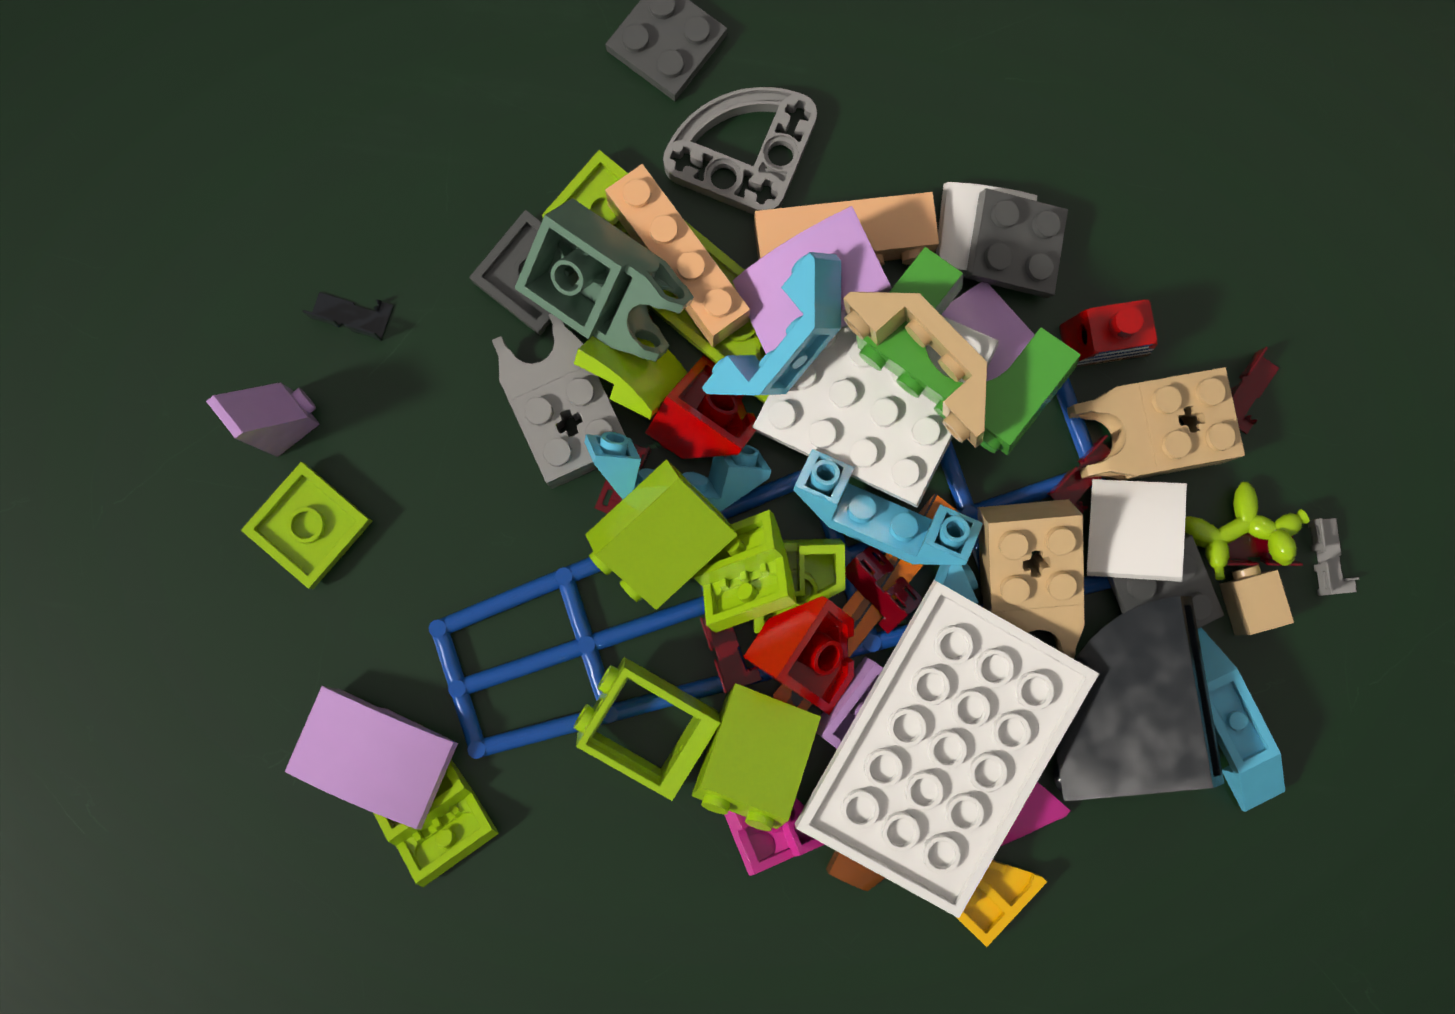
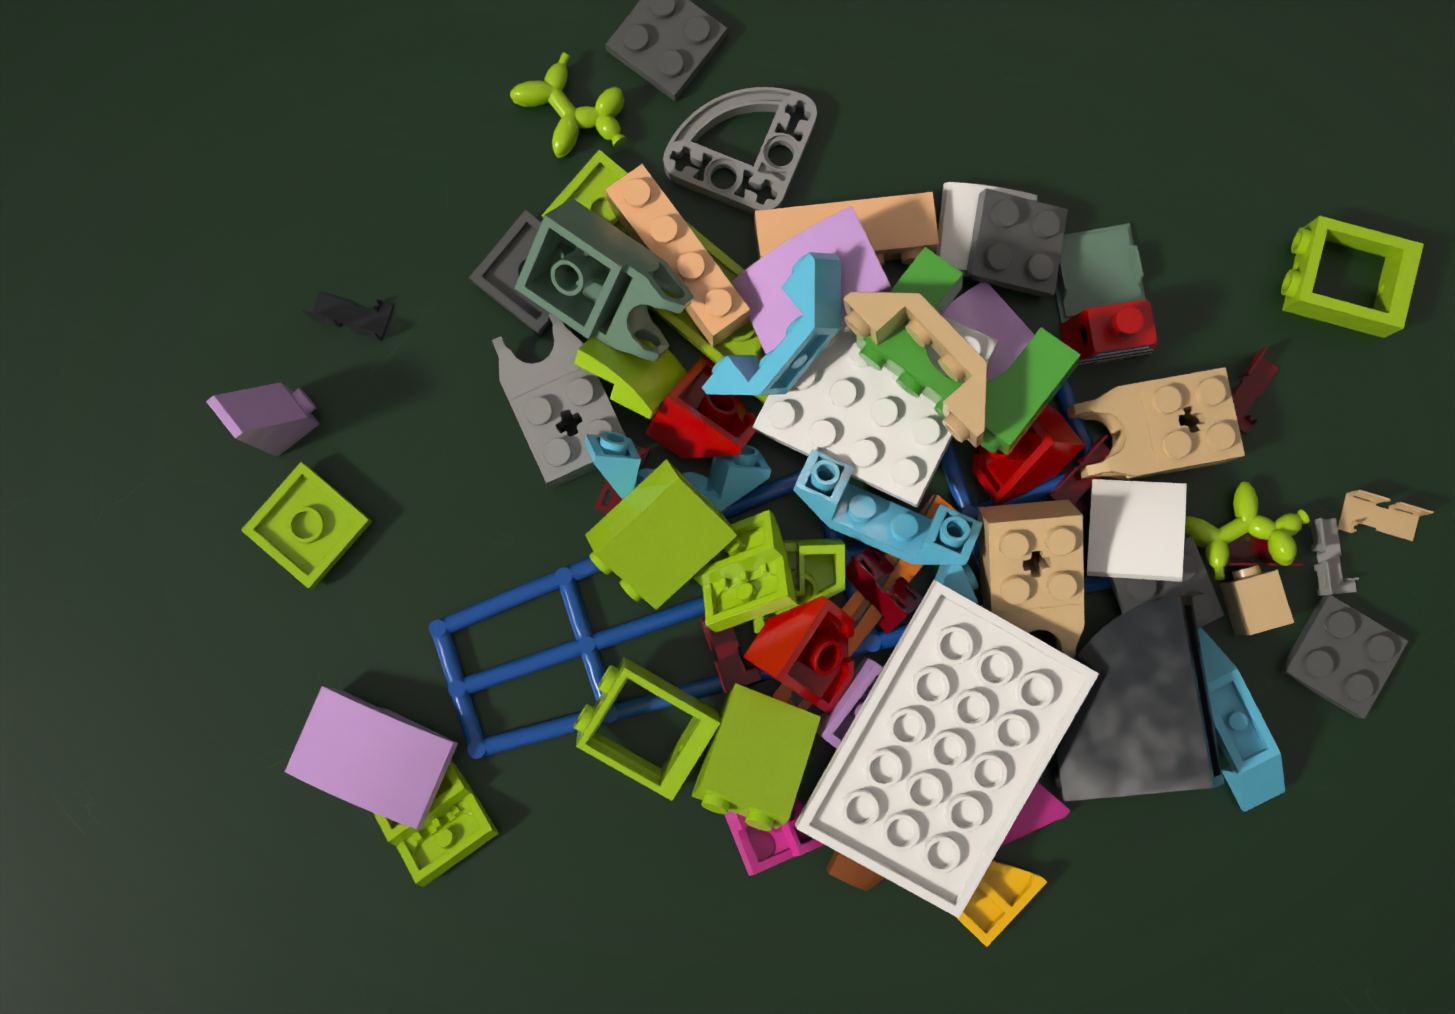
none -> lime piece [510,53,626,158]
none -> red slope [972,405,1085,505]
none -> sand green piece [1055,223,1146,324]
none -> dark grey plate [1279,595,1408,719]
none -> lime window [1281,216,1424,338]
none -> tan piece [1337,490,1434,541]

